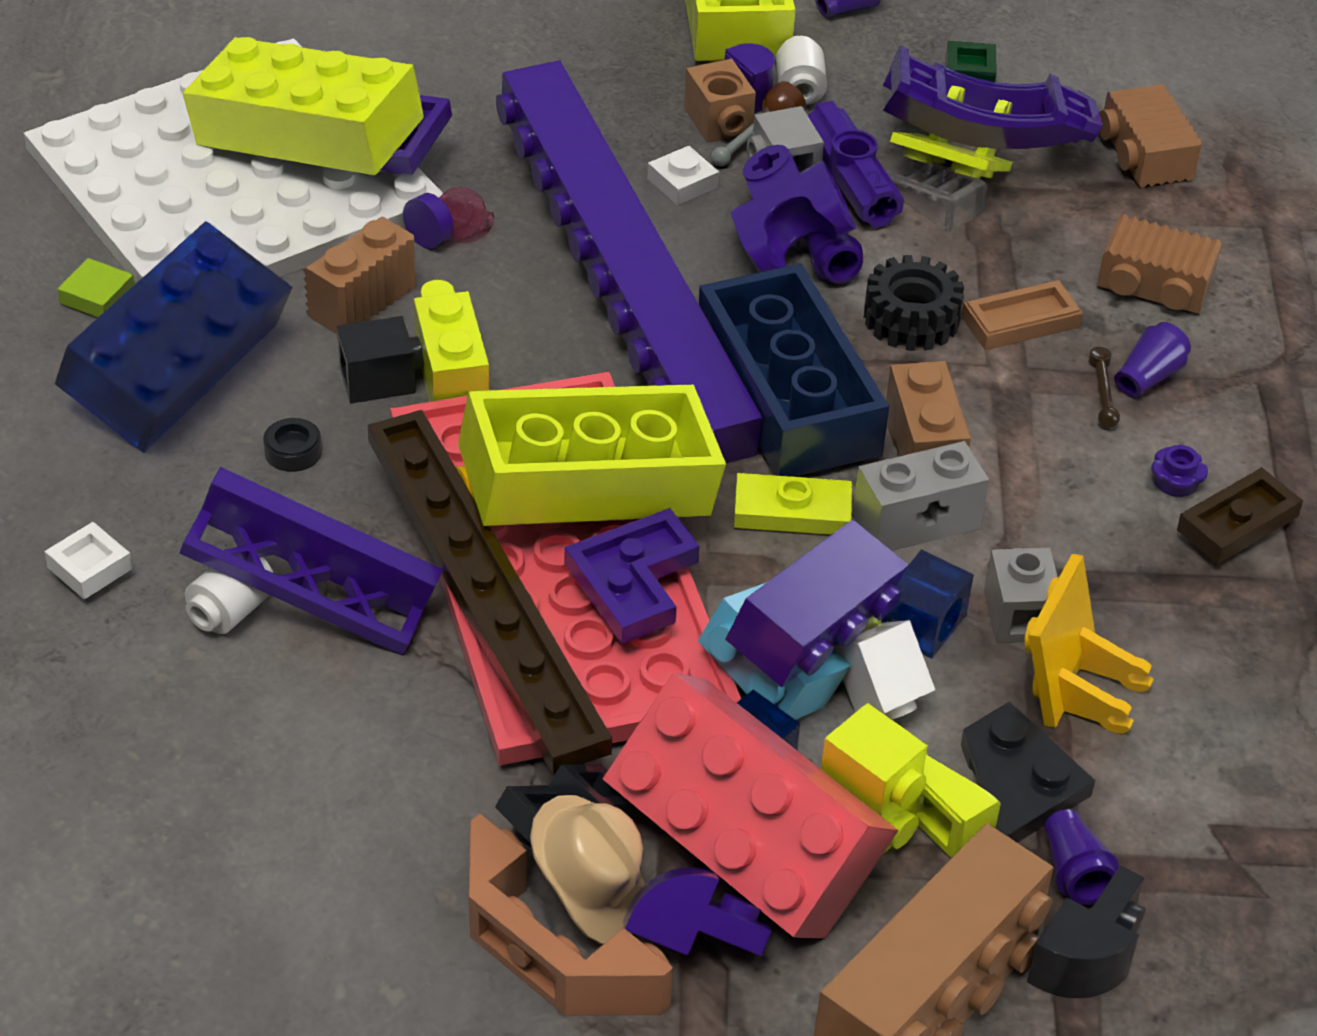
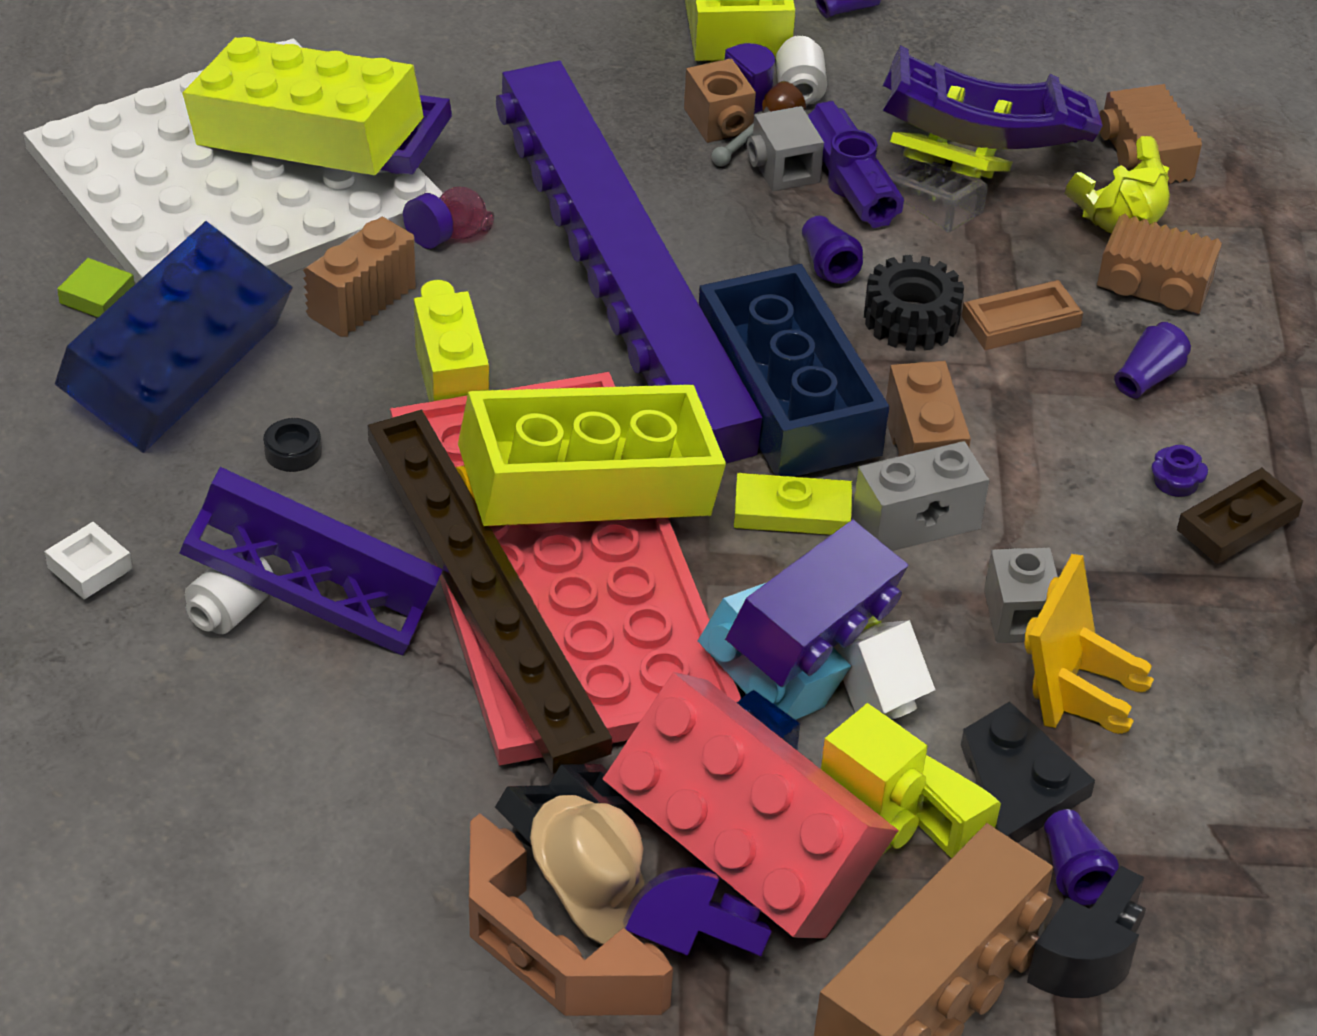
black brick [337,316,424,404] -> none
dark purple plate [564,508,700,644] -> none
white plate [647,146,719,206] -> none
dark purple piece [730,145,857,273] -> none
clear blue brick [881,549,974,659] -> none
dark green plate [945,41,997,82] -> none
dark brown hinge [1088,347,1120,429] -> none
none -> neon yellow helmet [1065,136,1170,234]

